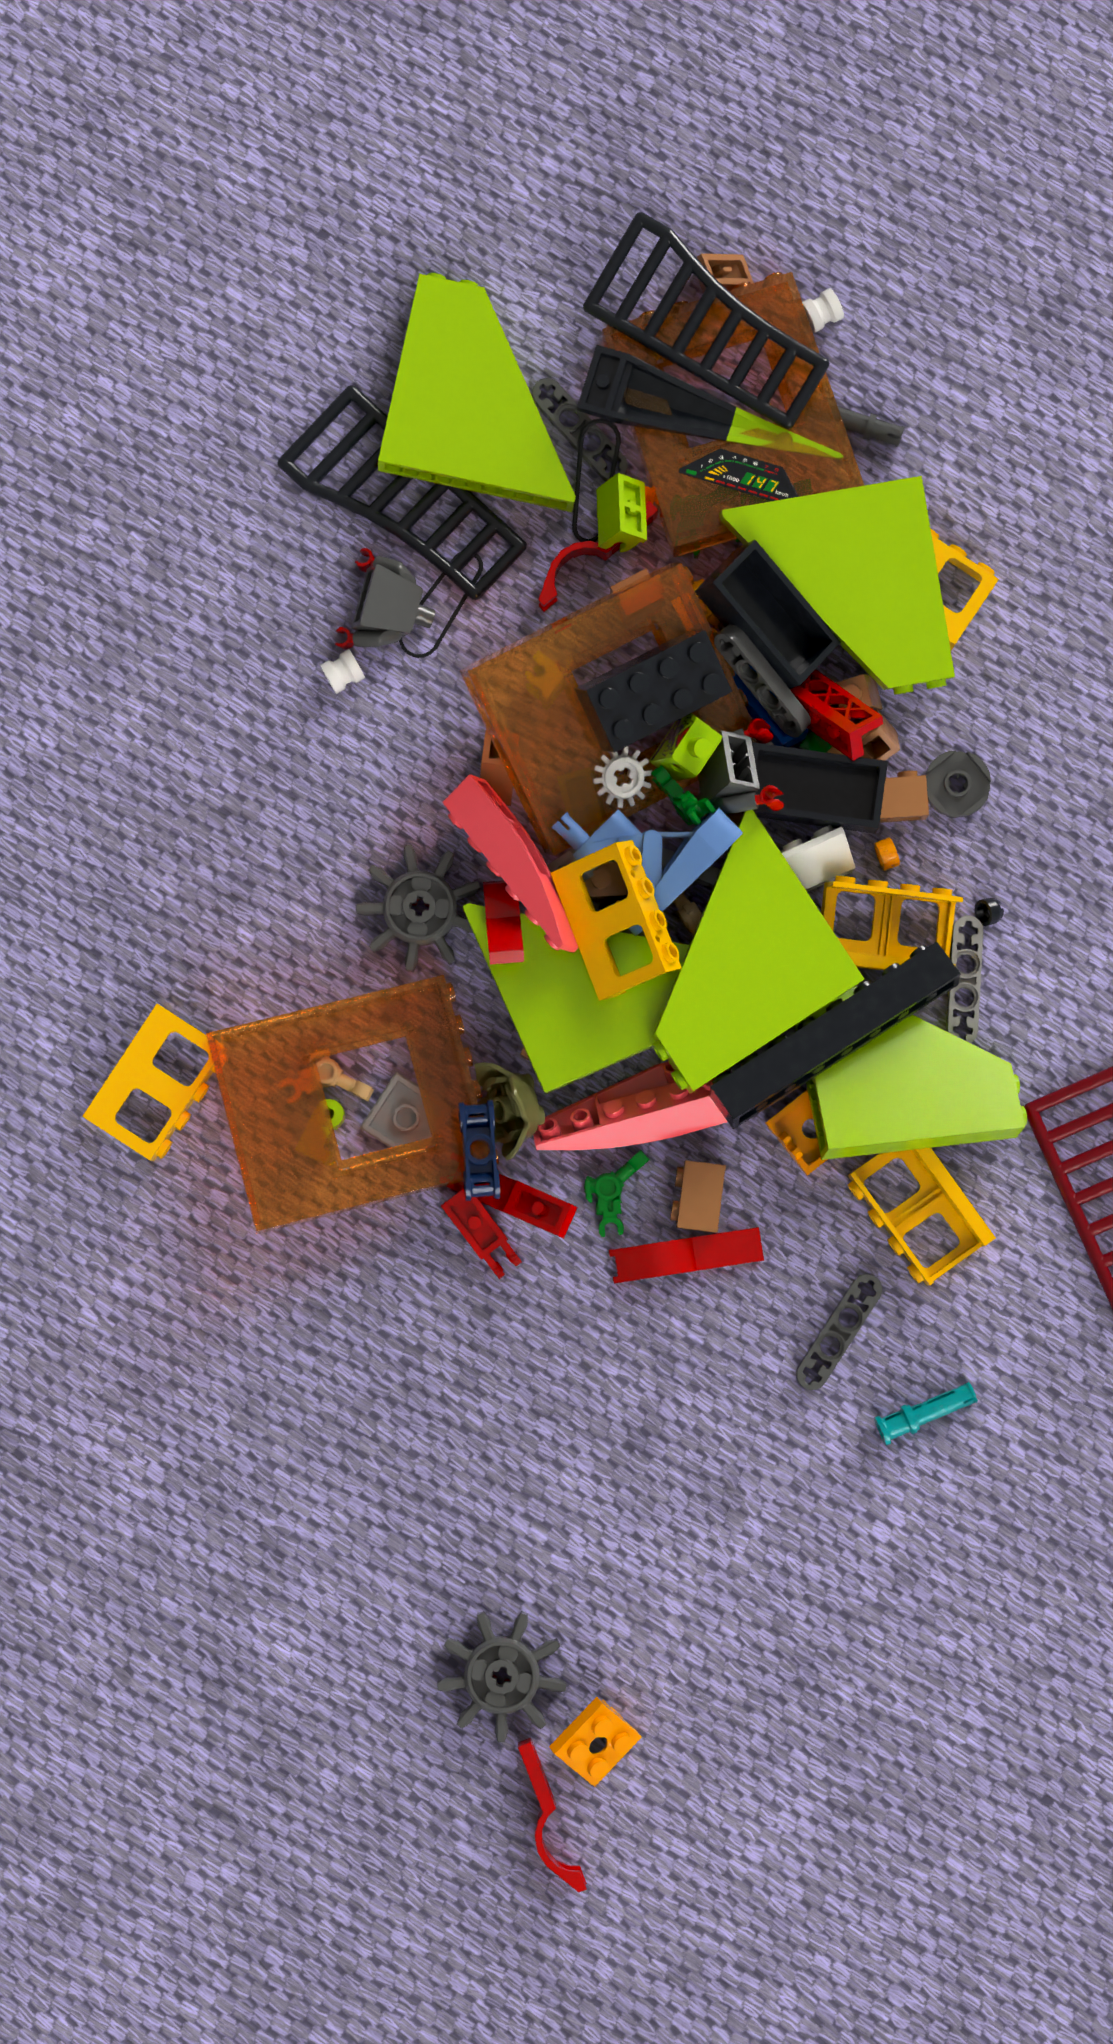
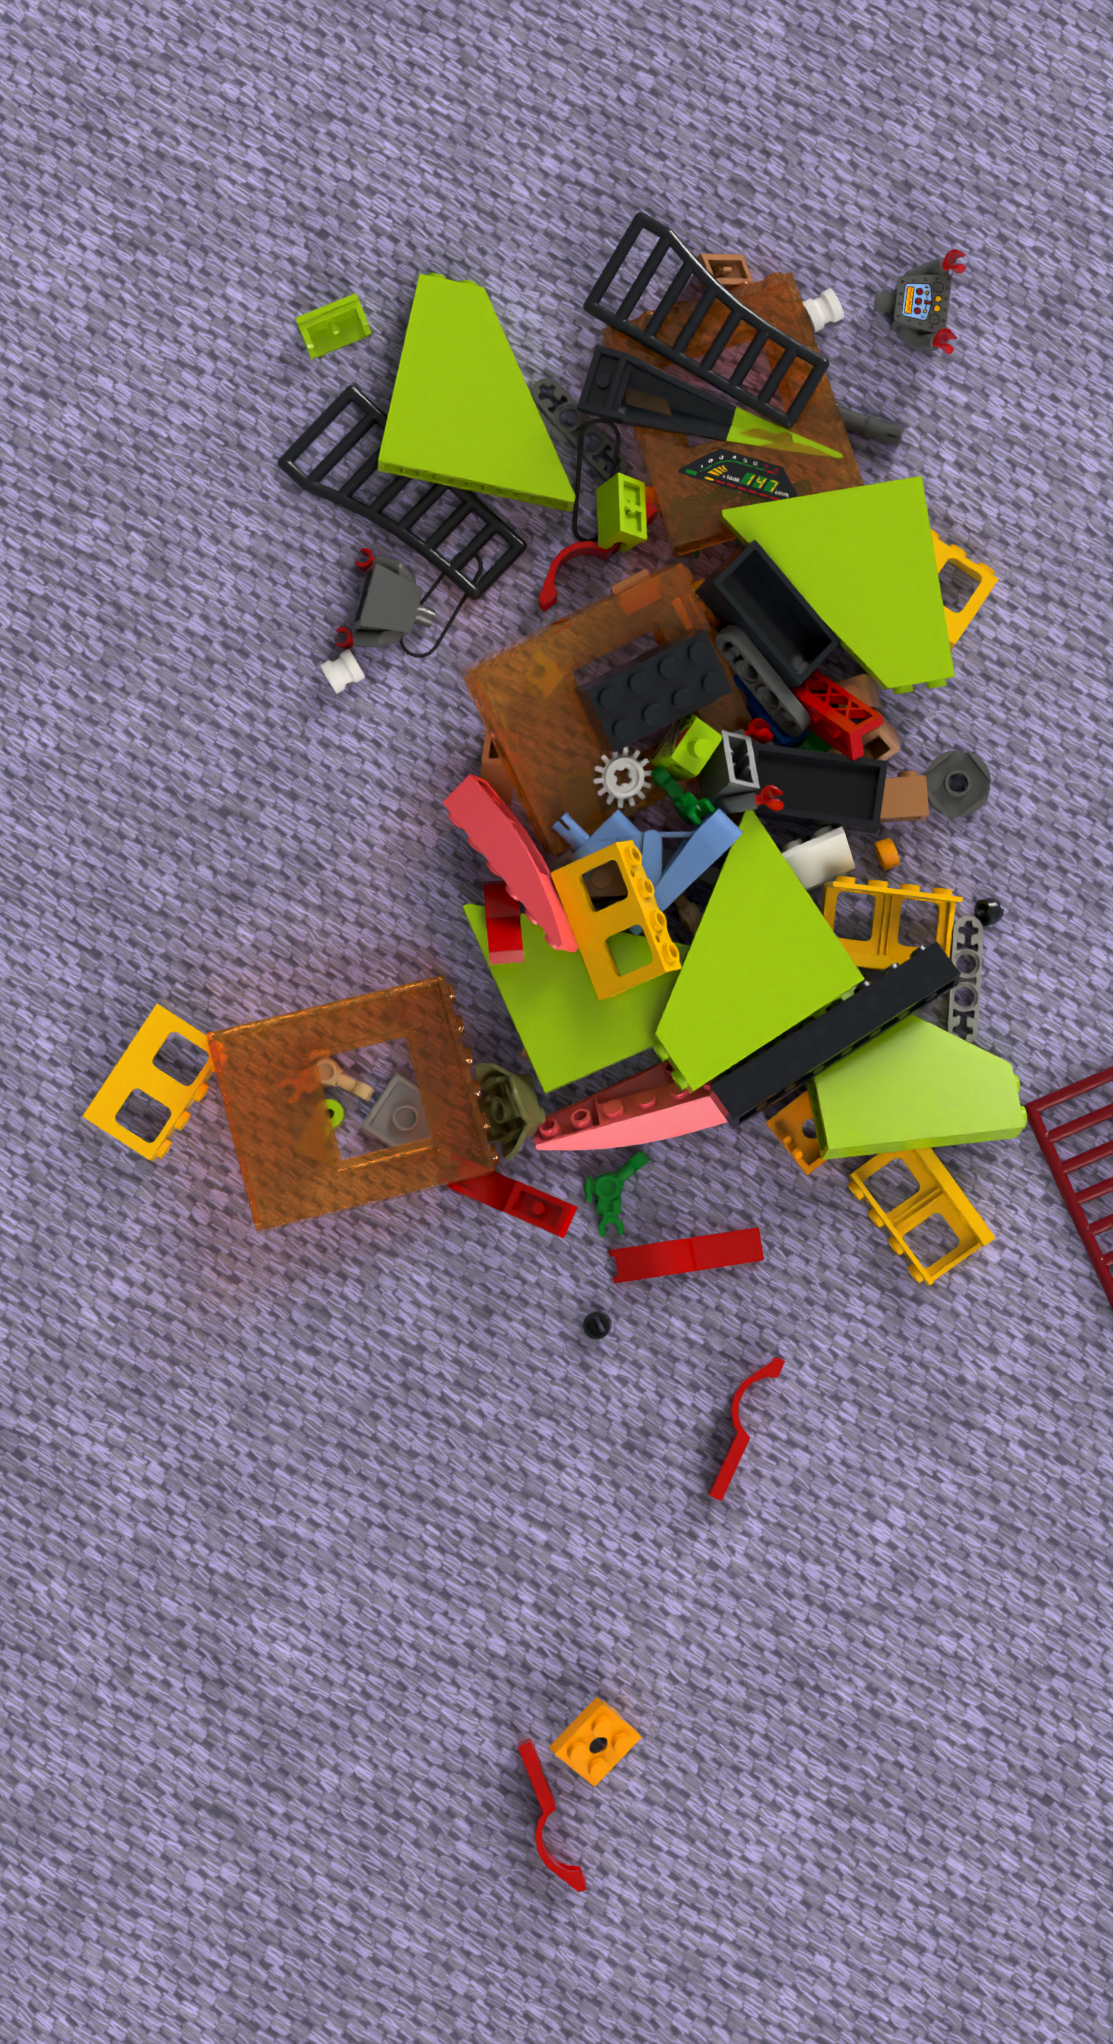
dark grey gear [356,844,481,972] -> none
dark grey gear [437,1611,567,1742] -> none
red hinge [440,1188,522,1279] -> none
dark blue piece [458,1100,500,1201] -> none
medium nougat brick [670,1160,726,1233] -> none
dark grey beam [796,1274,882,1390] -> none
teal pin [874,1382,978,1446] -> none
none -> lime hinge [295,293,372,360]
none -> black hinge [583,1311,612,1339]
none -> red piece [708,1357,785,1501]
none -> torso [873,249,966,354]

